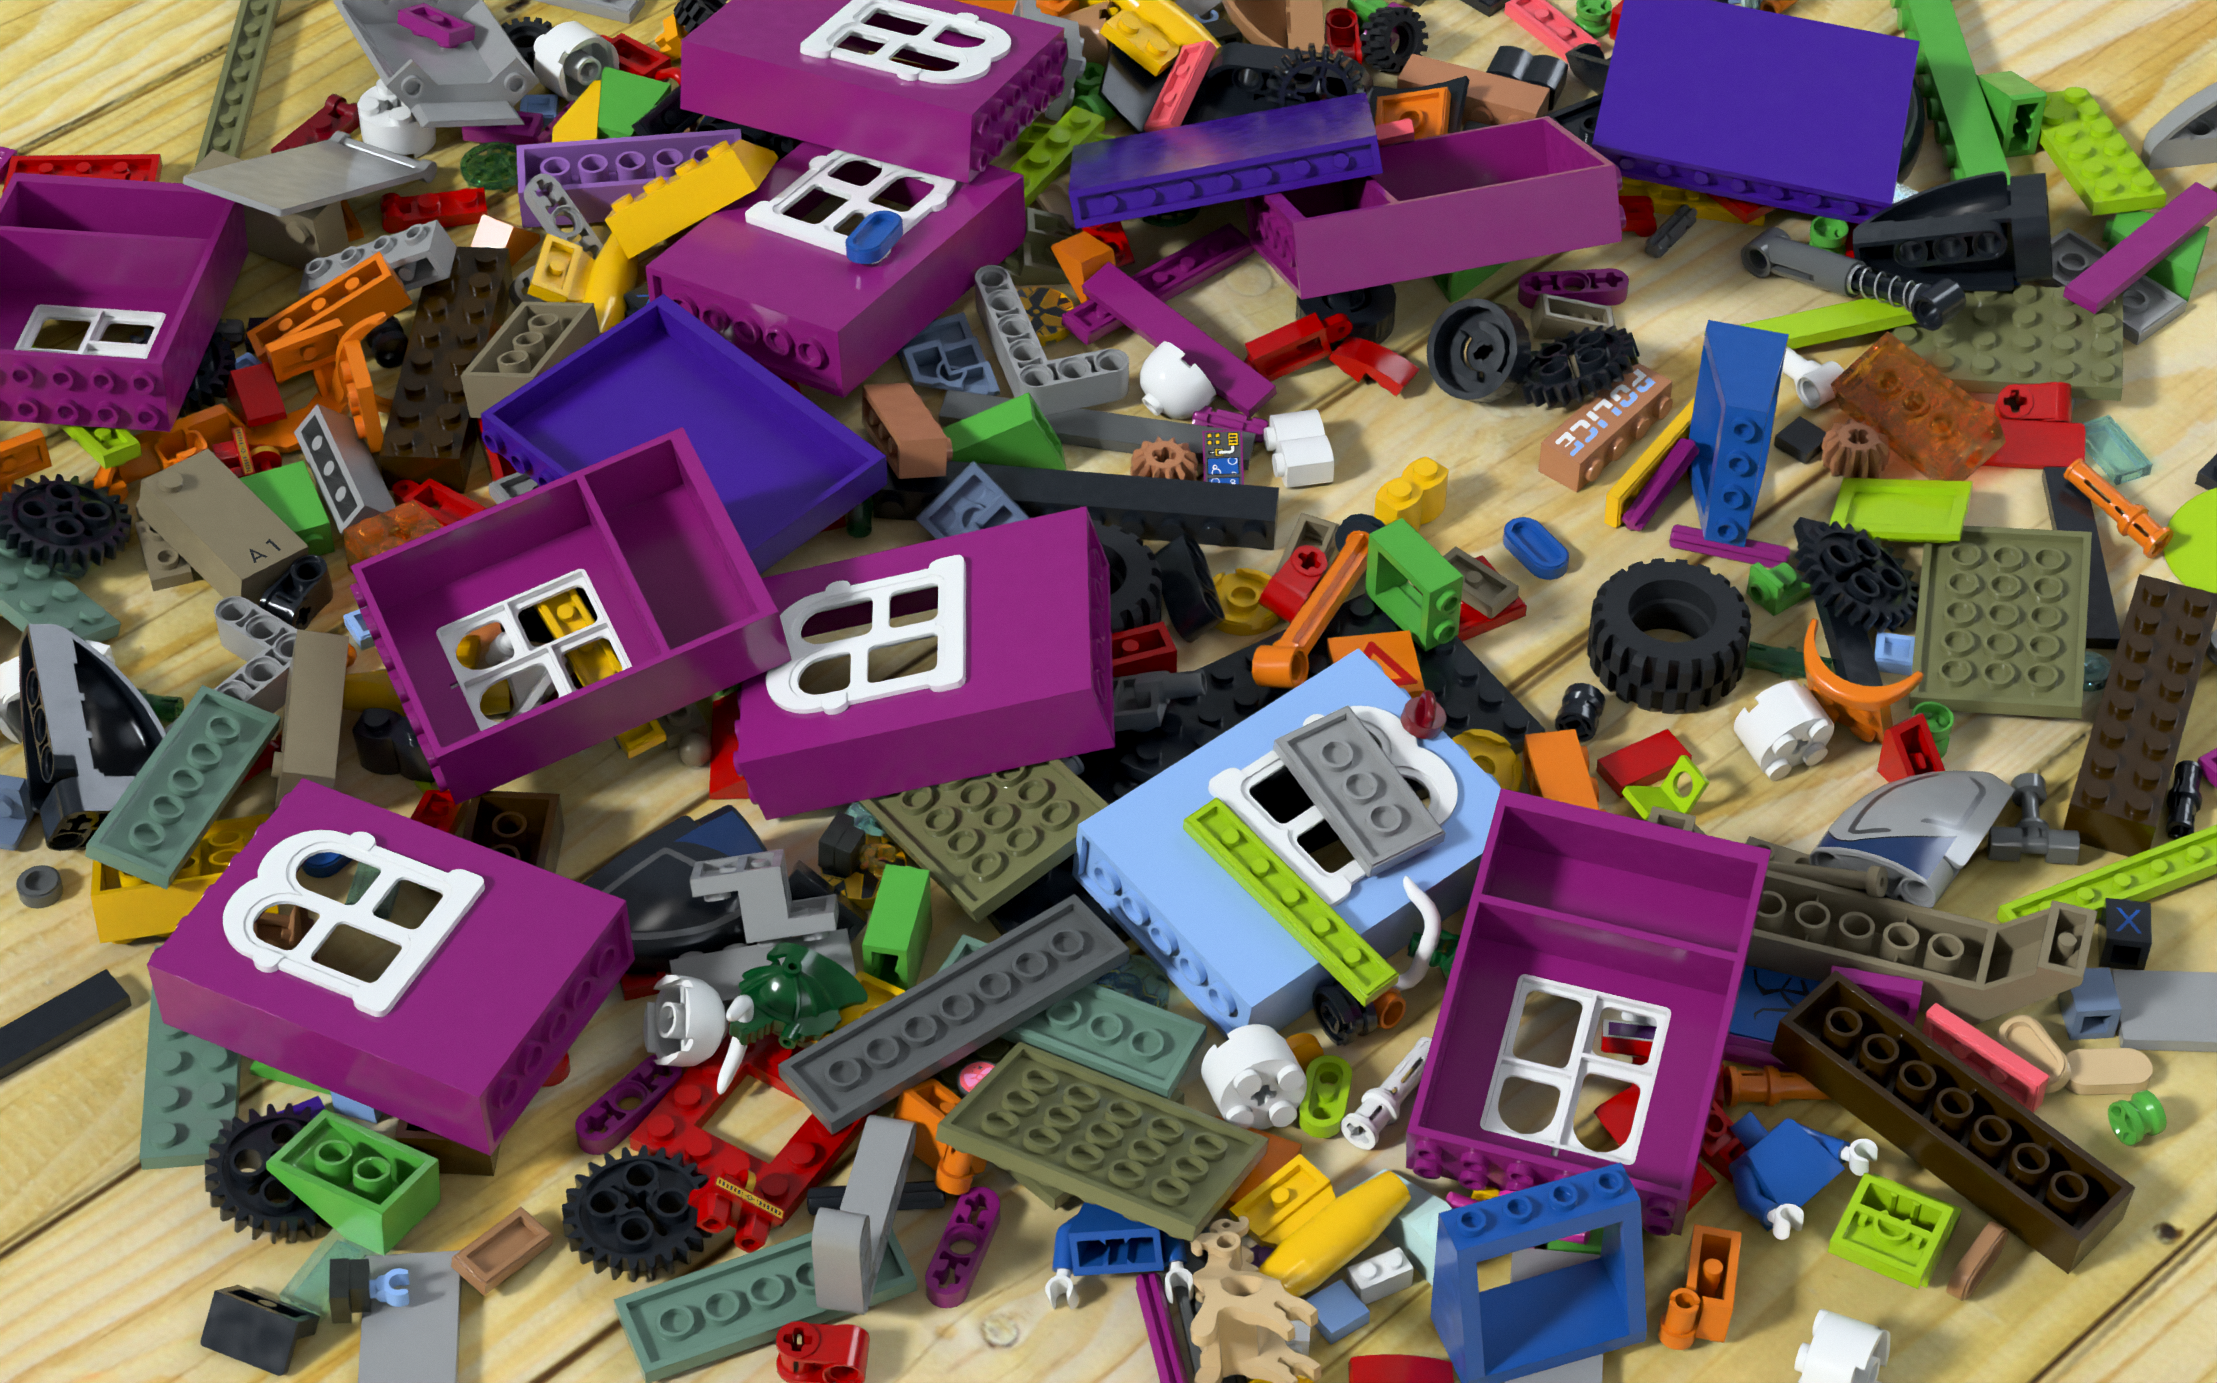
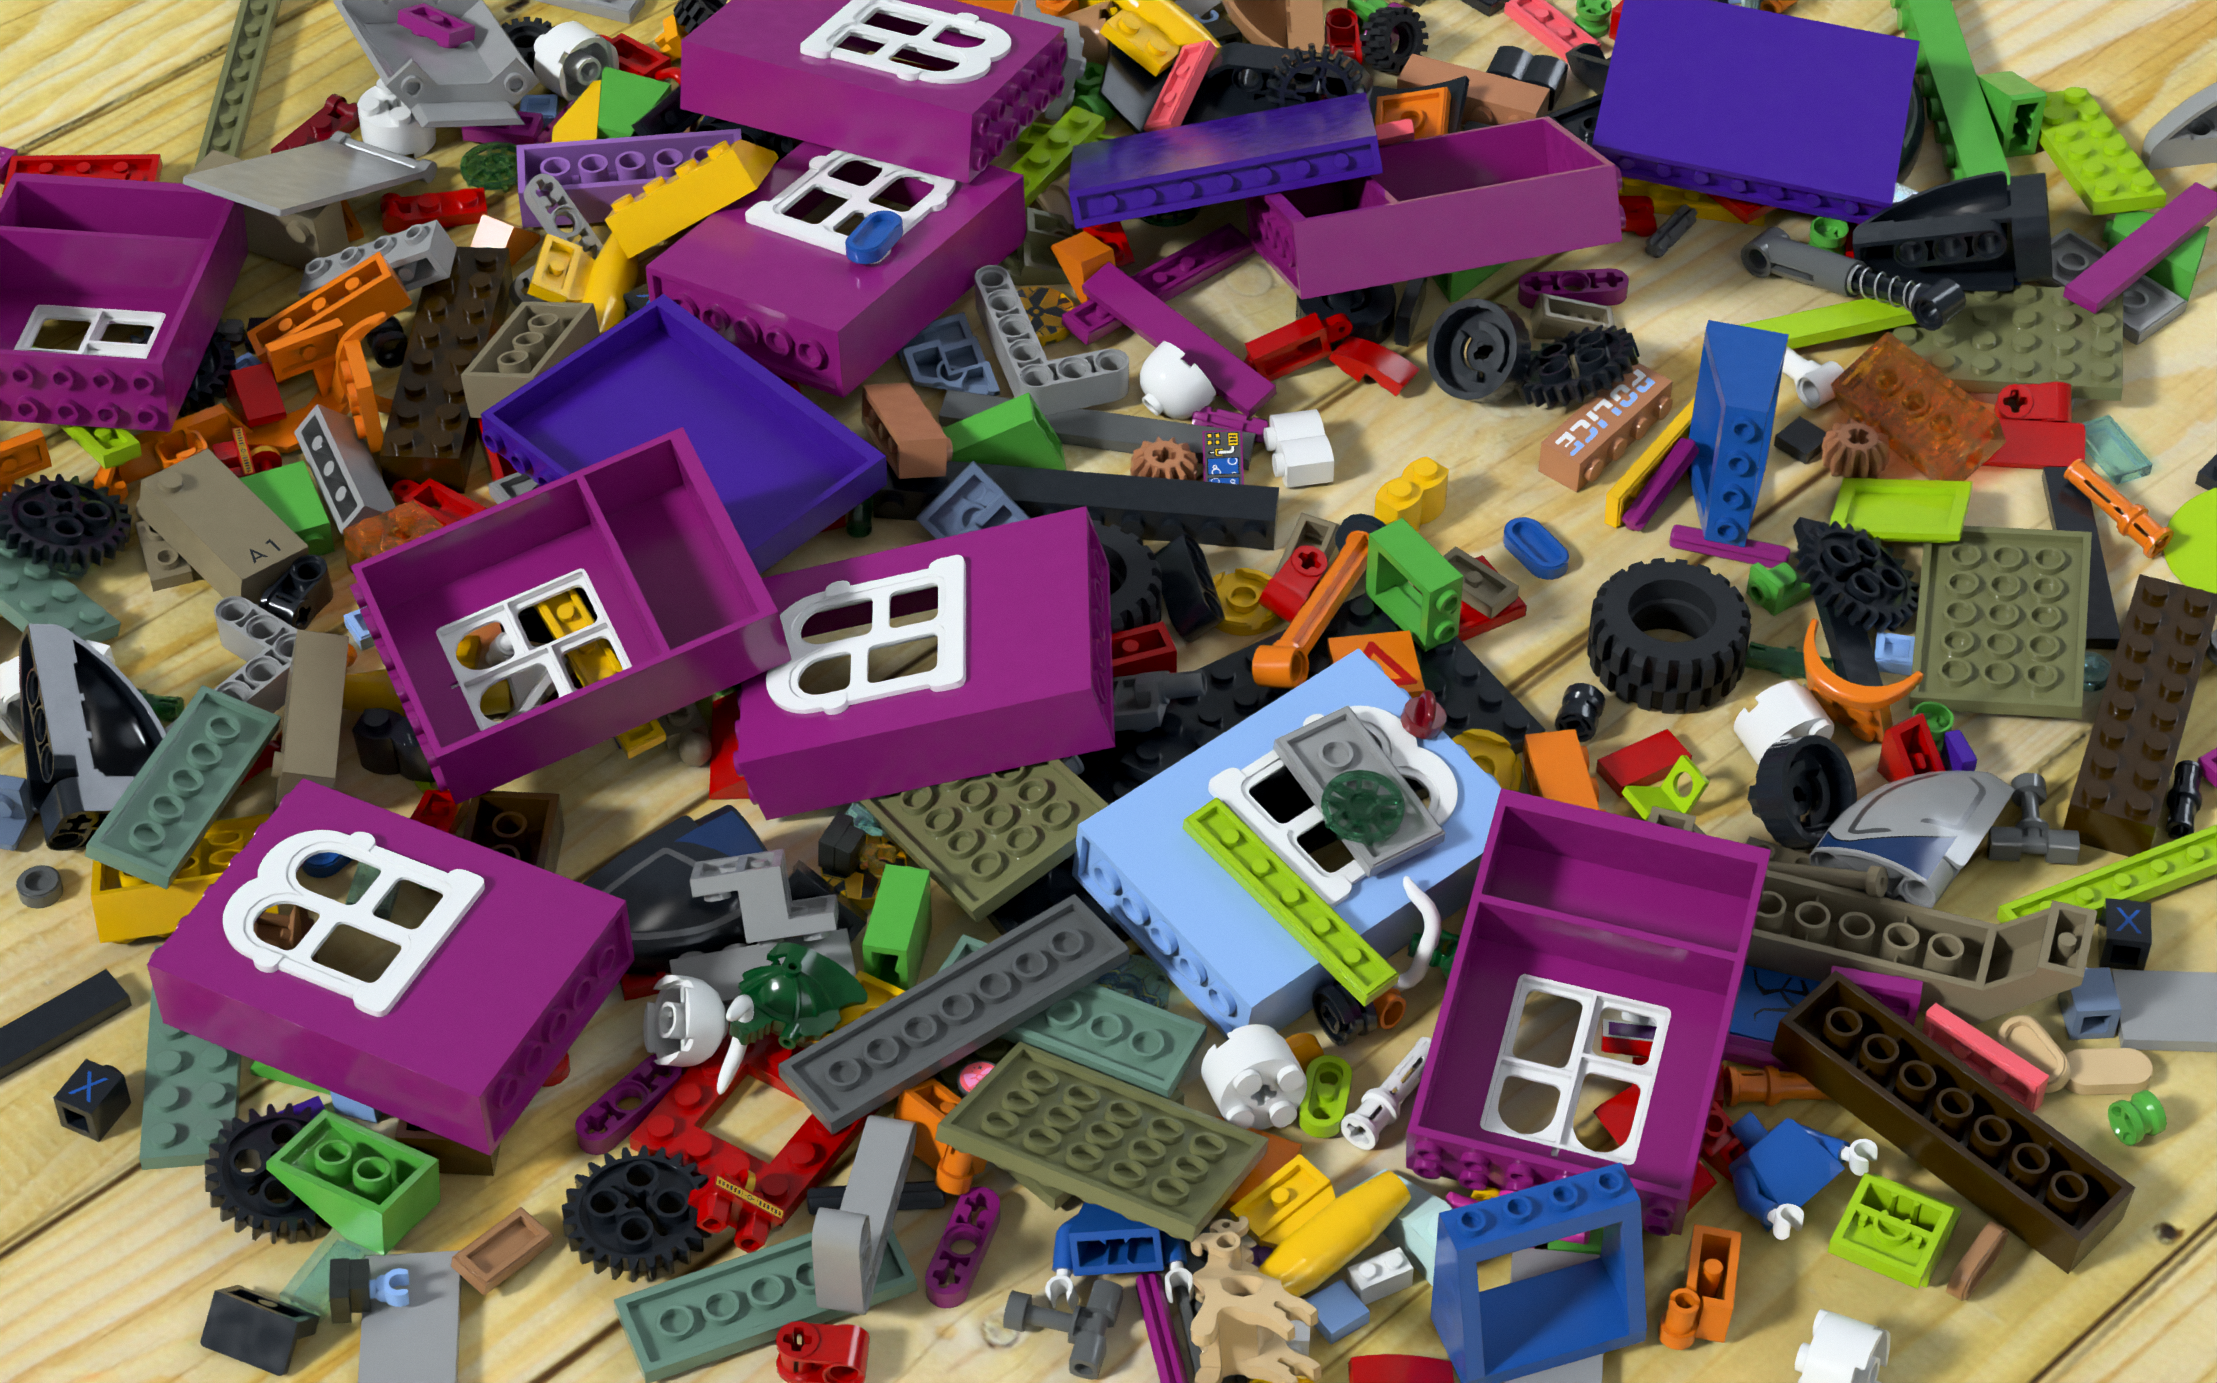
none -> black brick [53,1059,131,1142]
none -> dark grey bar [1003,1280,1123,1380]
none -> clear green wheel [1321,770,1405,847]
none -> black tile [1394,277,1427,347]
none -> black piece [1747,735,1857,851]
none -> dark purple tile [1940,730,1978,771]

